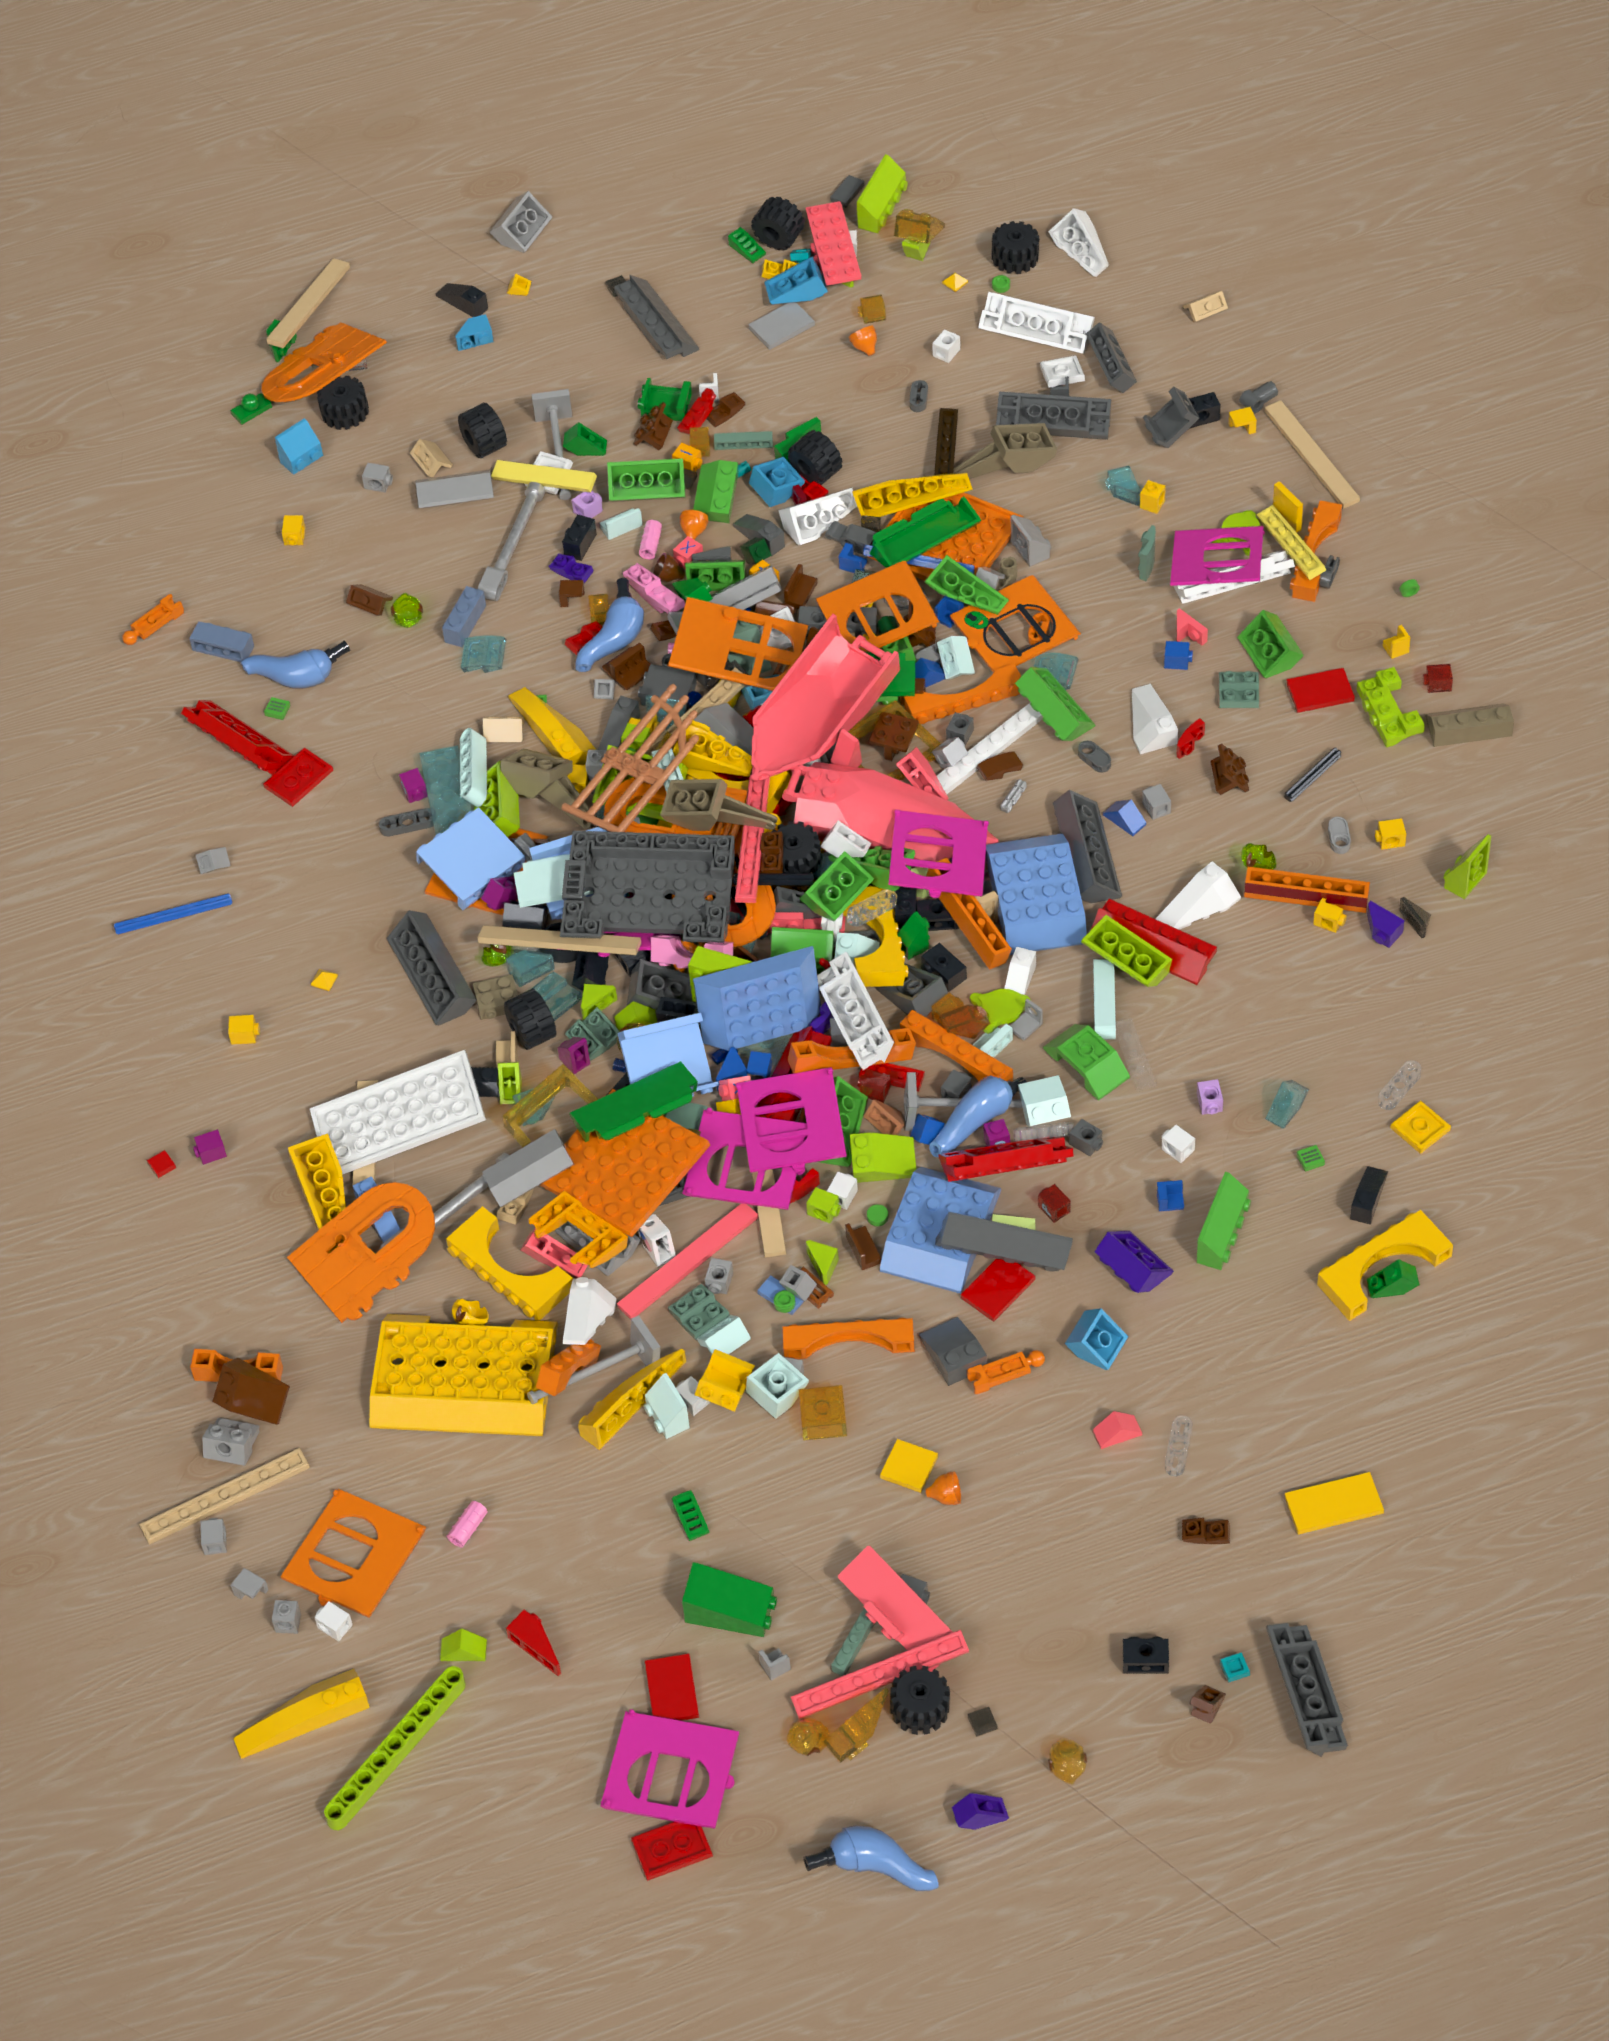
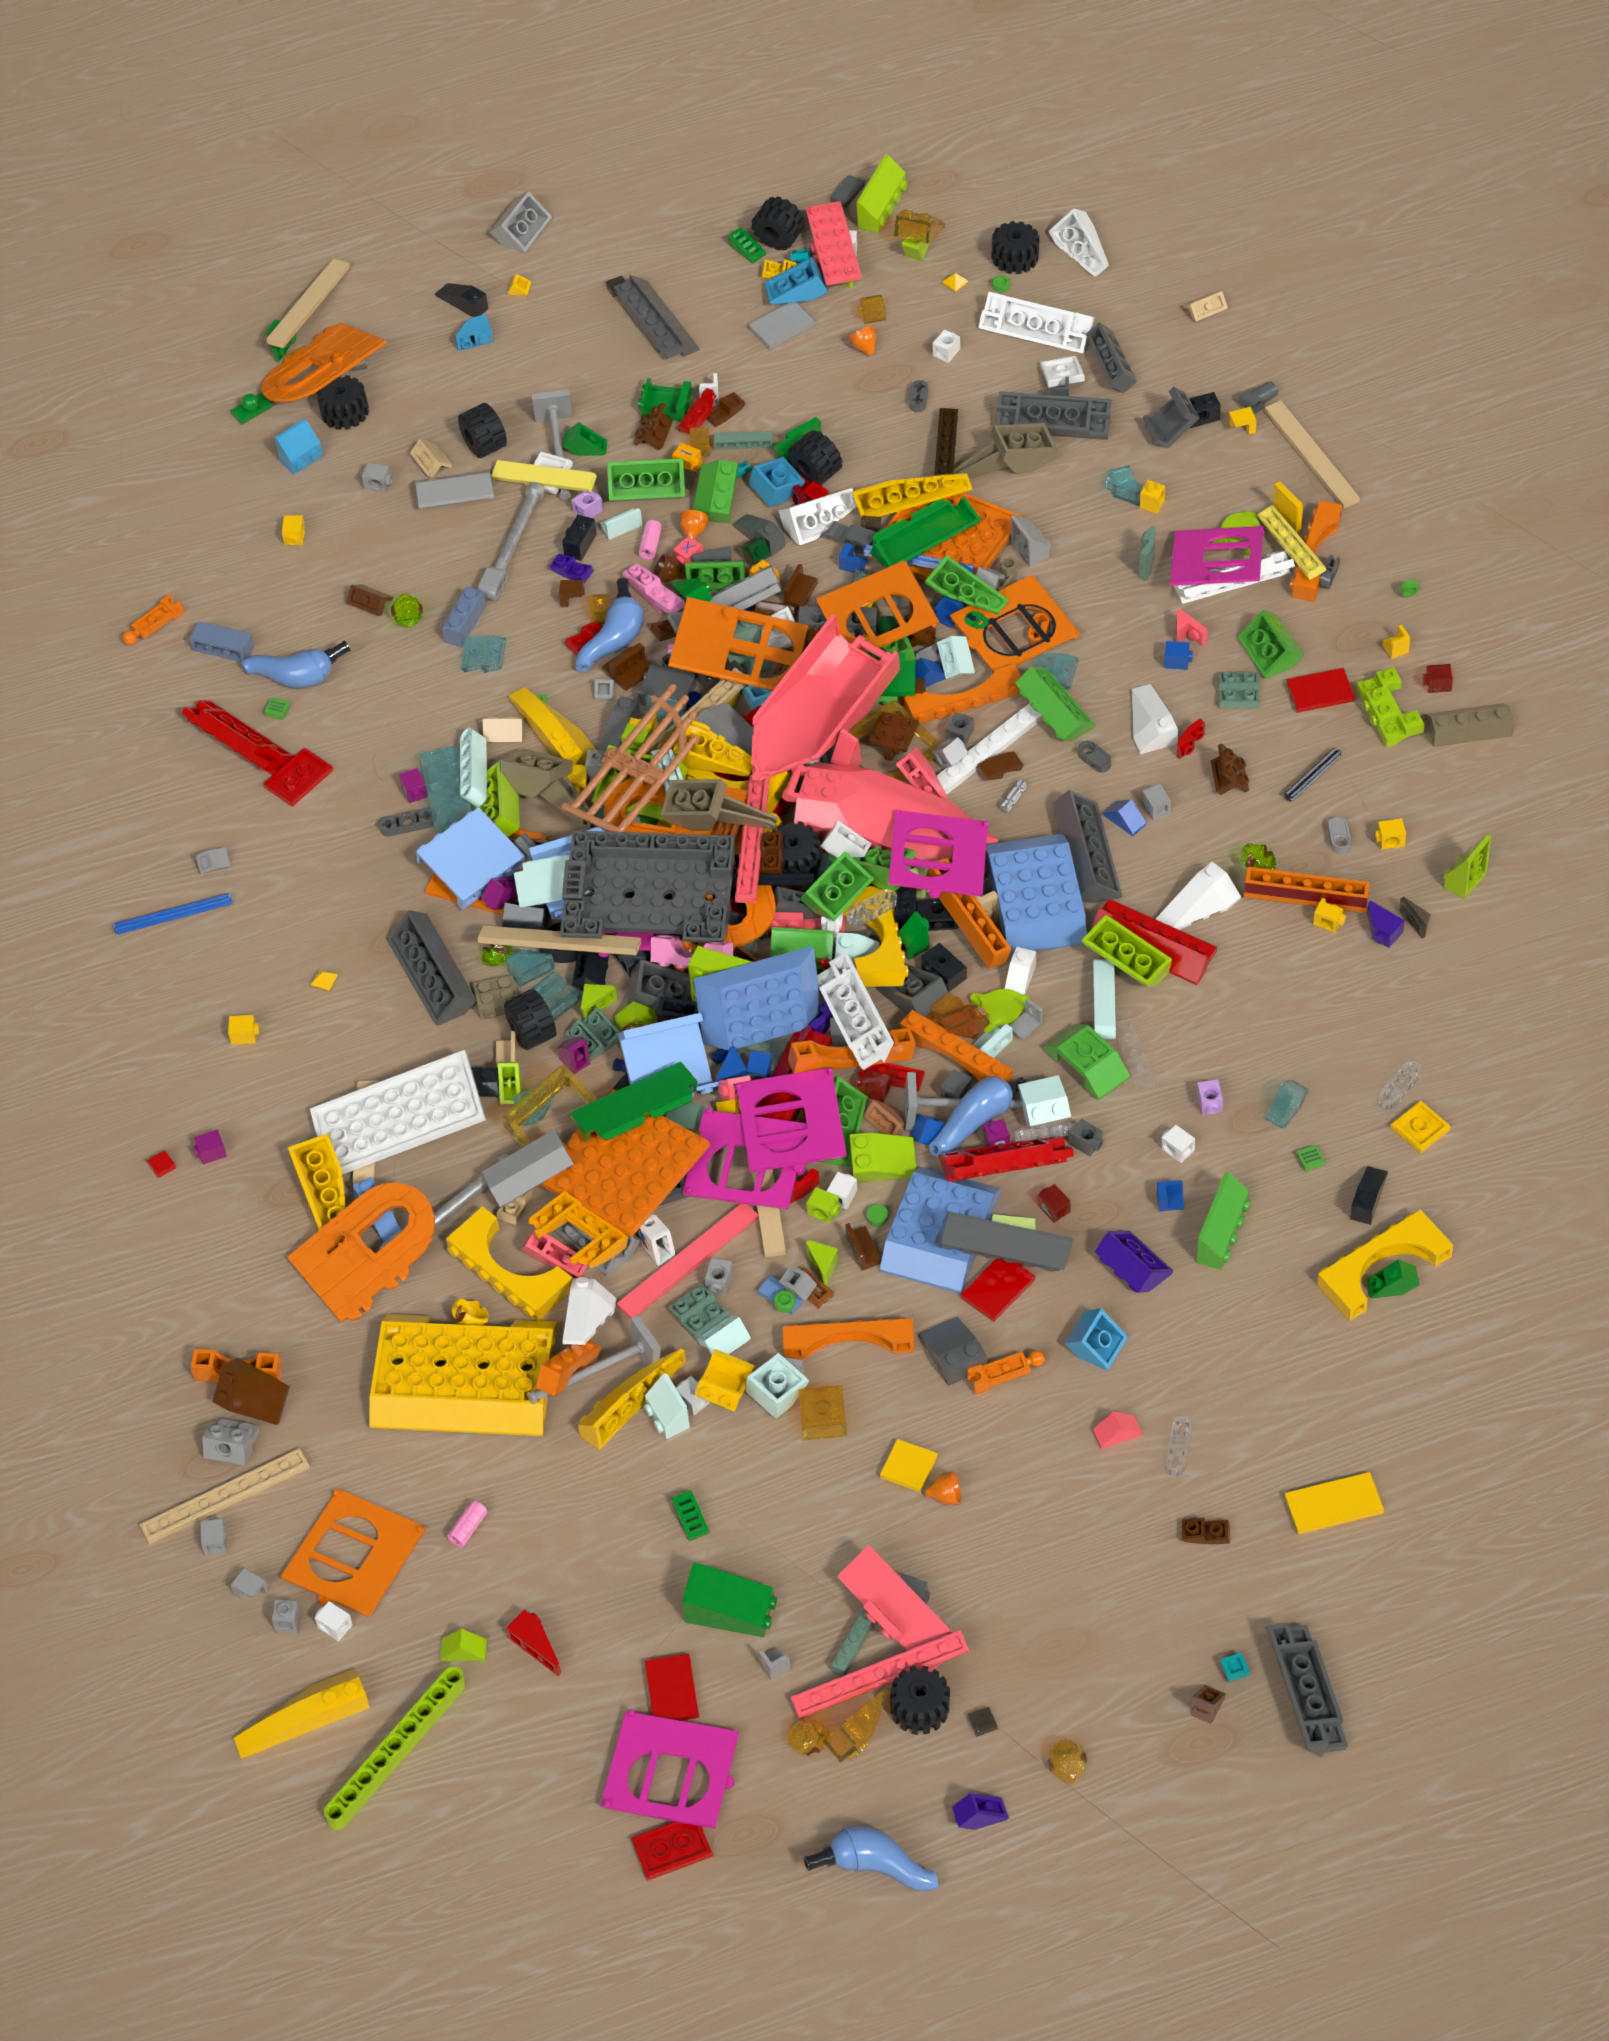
black brick [1123,1637,1169,1674] -> none

